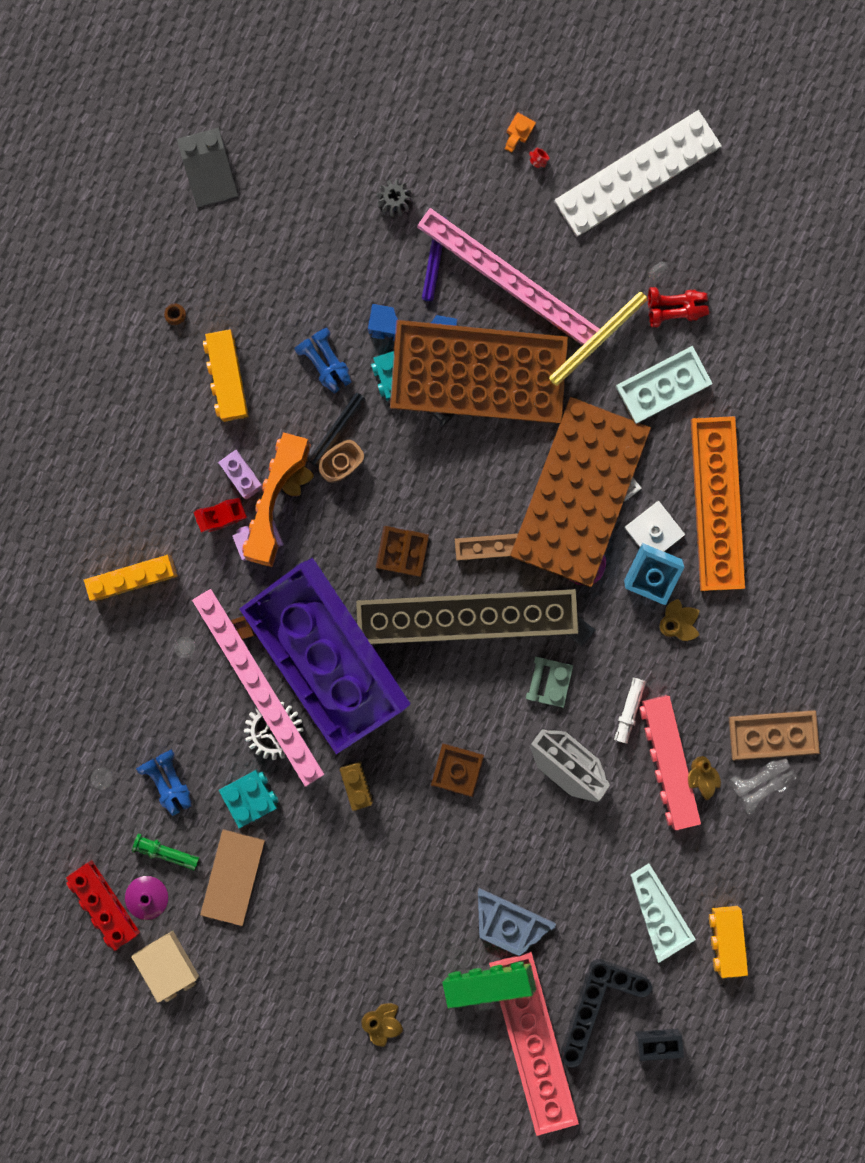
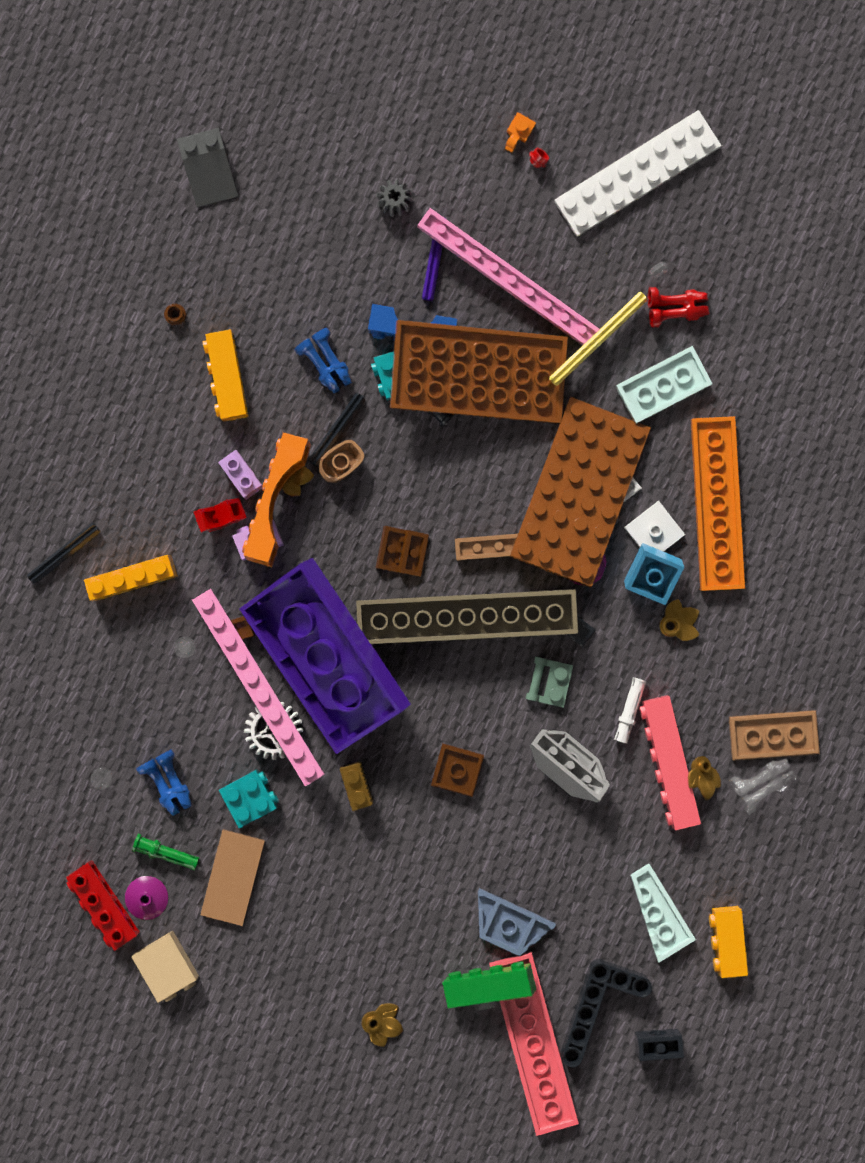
none -> black axle [27,523,100,584]

